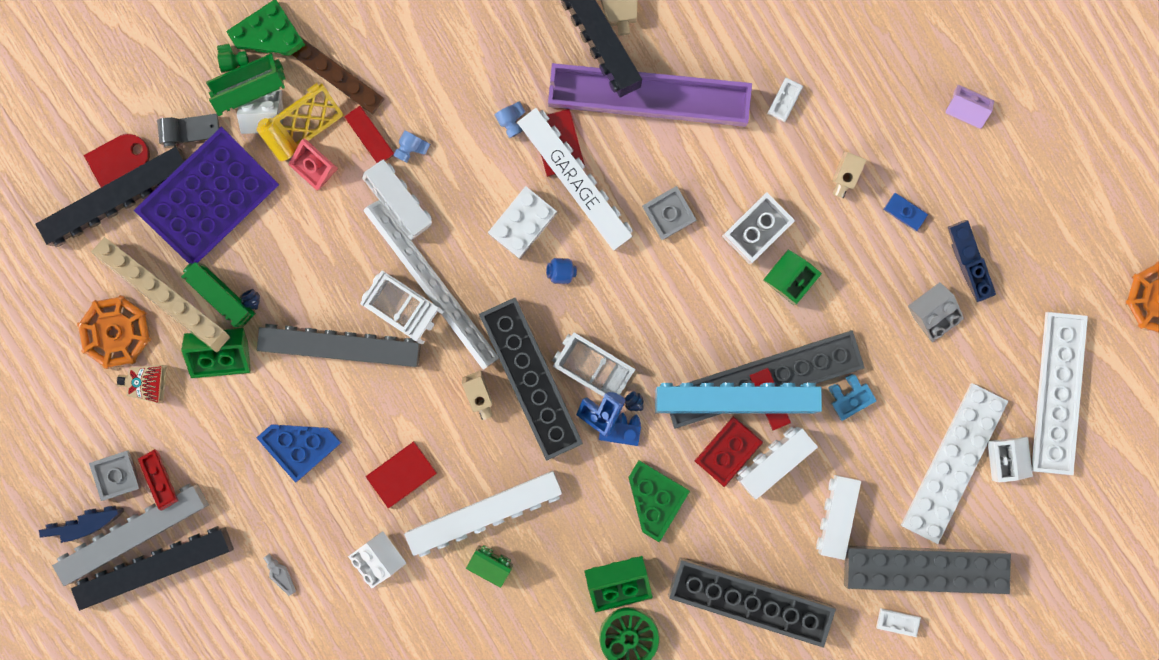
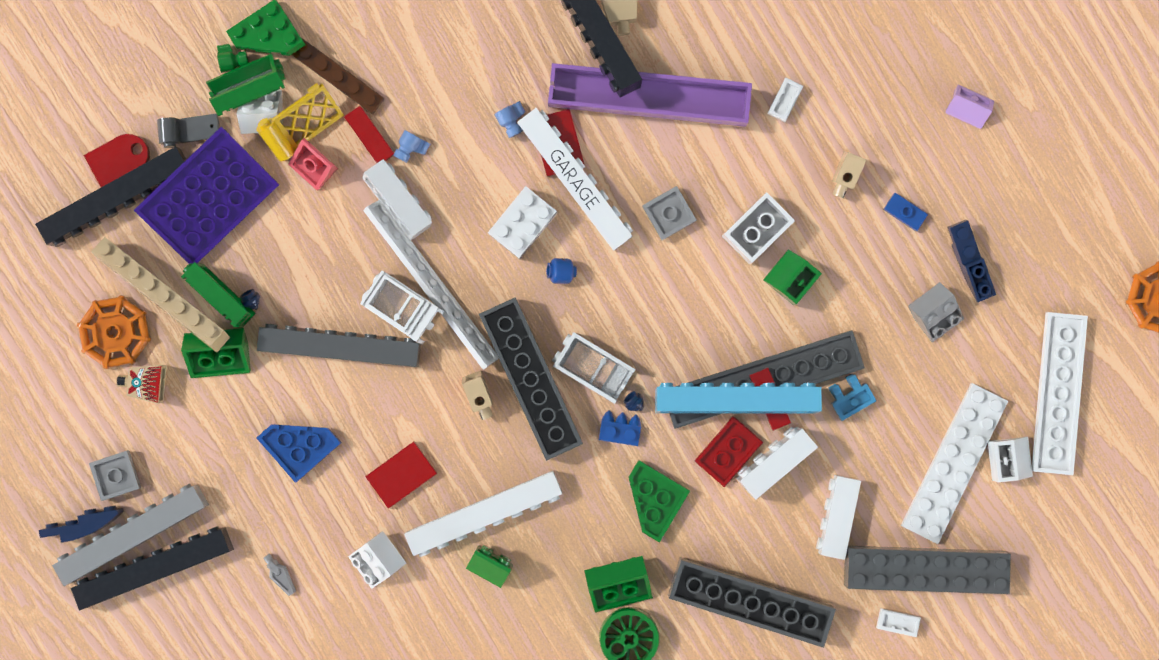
red tile [138,449,179,511] -> none
blue brick [576,392,625,437] -> none

